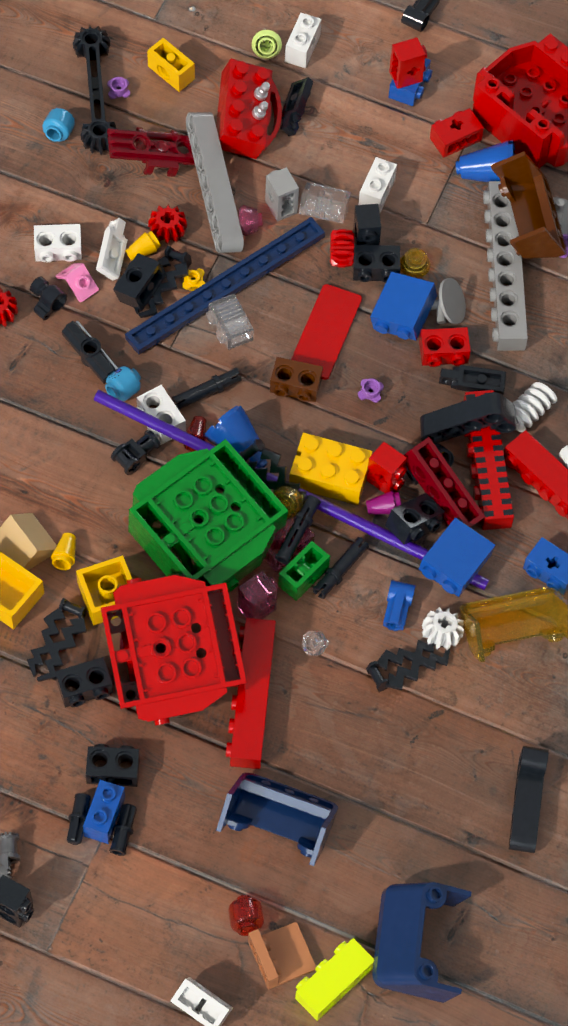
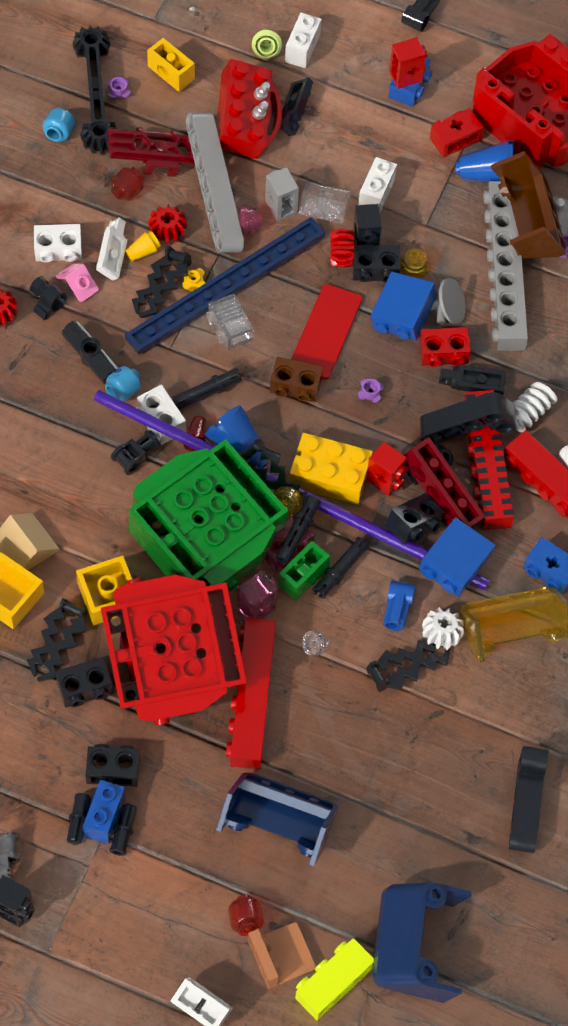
yellow cone [51,533,76,570] -> none
black brick [113,253,167,311] -> none
magenta cone [366,491,401,515] -> none
none -> clear red head [111,167,145,201]

